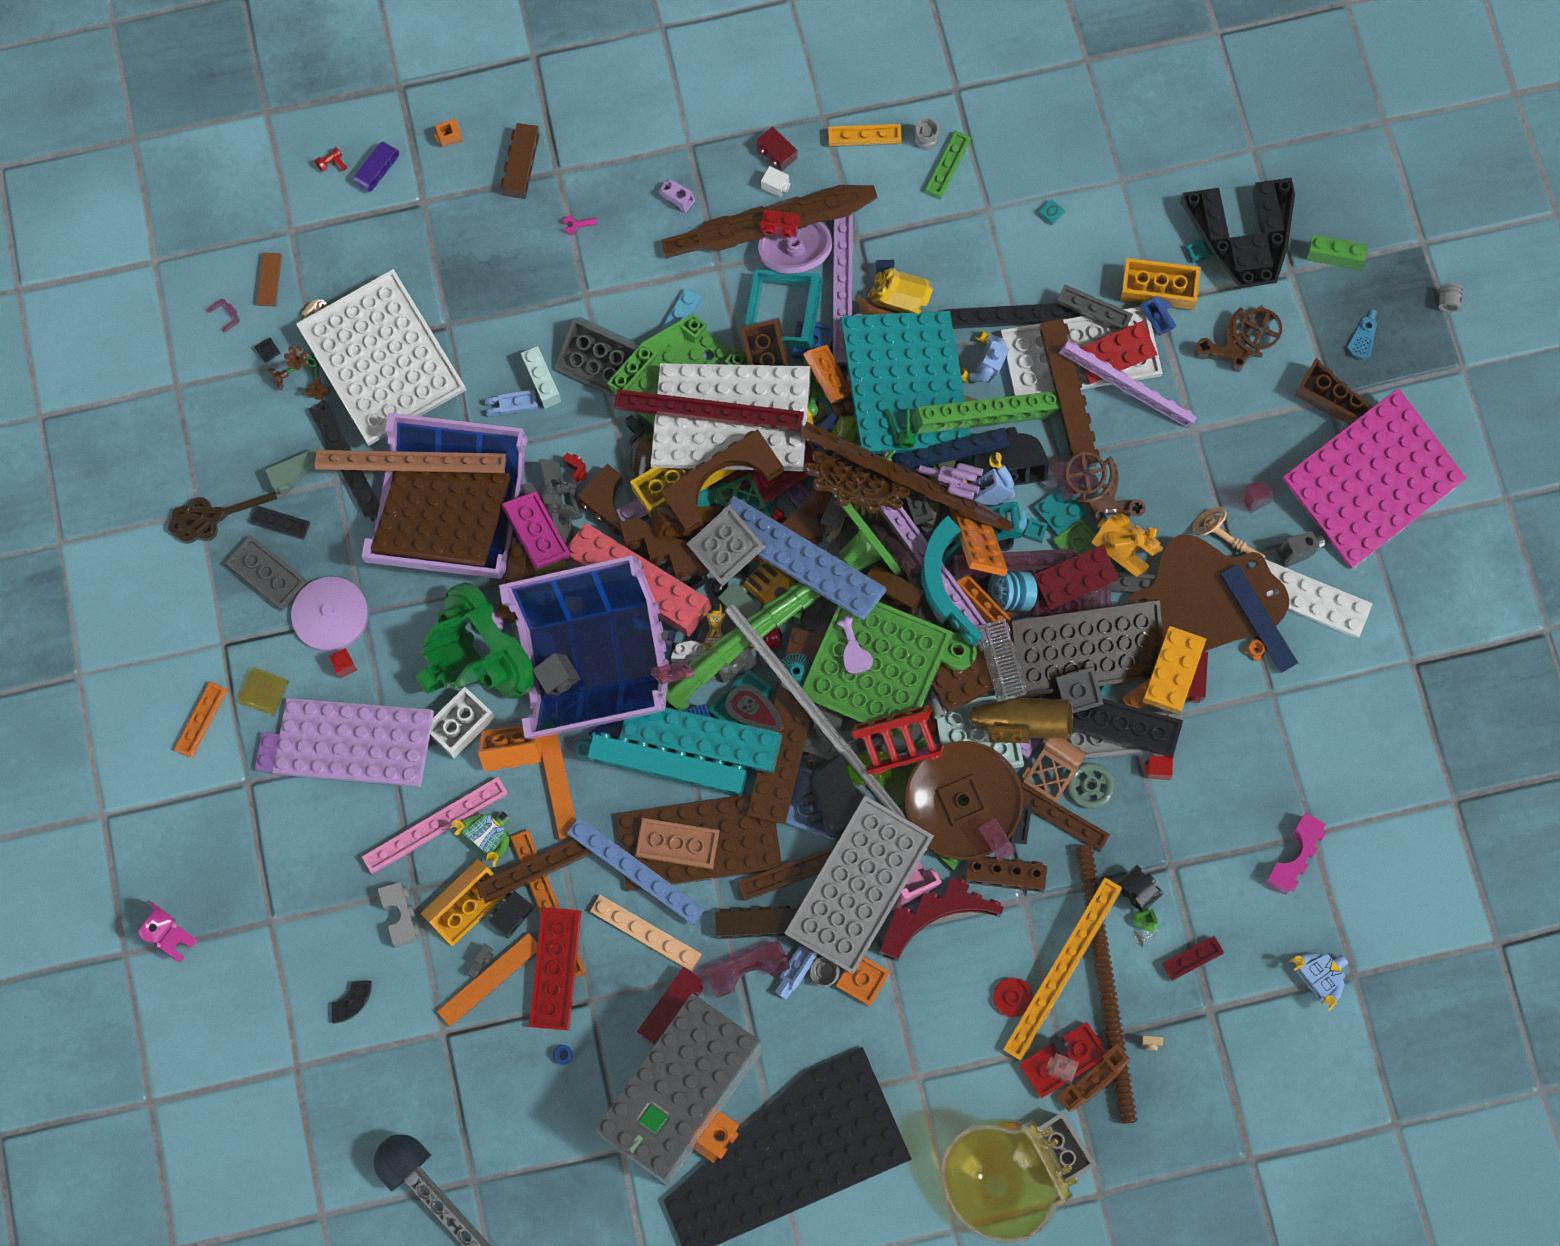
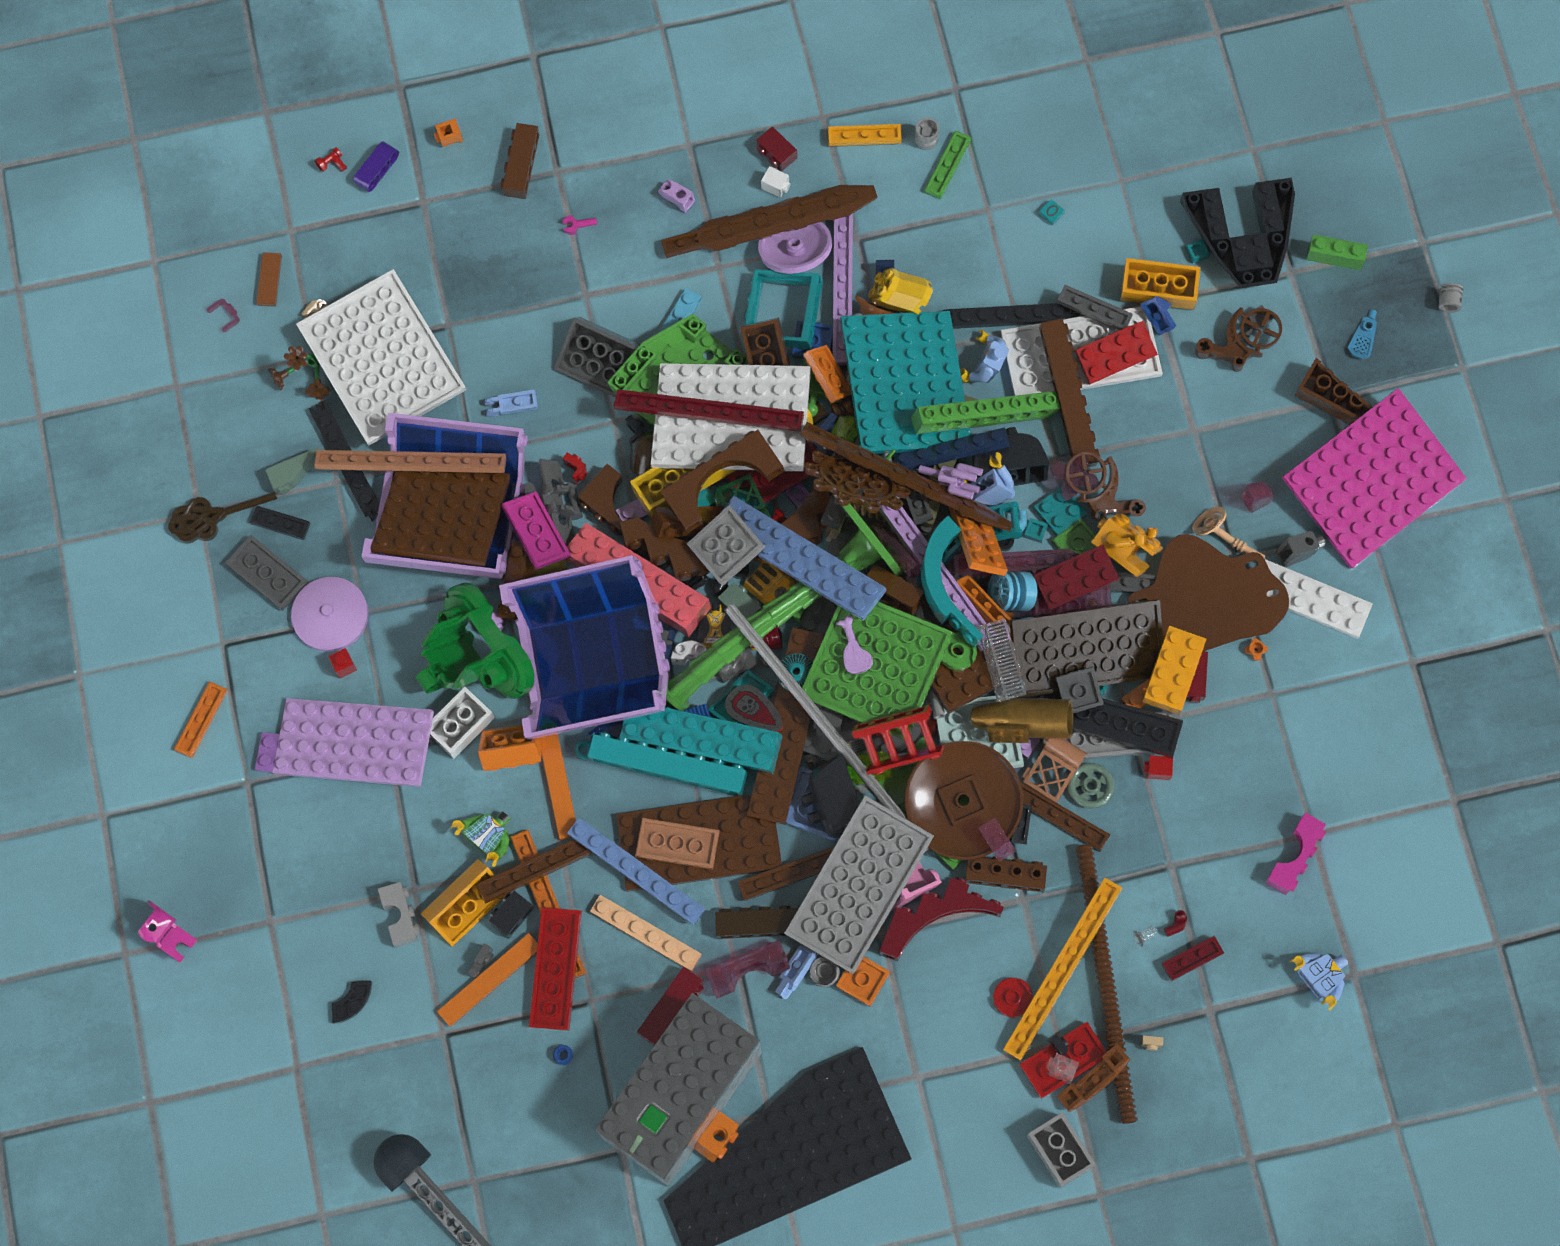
clear yellow plate [238,667,290,716] -> none
black tile [255,337,281,363] -> none
bright pink plate [362,777,509,875] -> none
light aqua brick [521,346,561,409] -> none
dark grey head [532,653,581,696] -> none
clear pink tile [651,661,695,684] -> none
red bracket [760,209,801,238] -> none
green plant [886,409,916,449] -> none
clear yellow windscreen [941,1118,1078,1243] -> none
lavender plate [1059,341,1197,428] -> none
black brick [1117,865,1164,913] -> none
bright green tile [1133,909,1158,931] -> none
dark blue tile [1221,564,1298,673] -> none
none -> dark red arm [1163,910,1187,937]

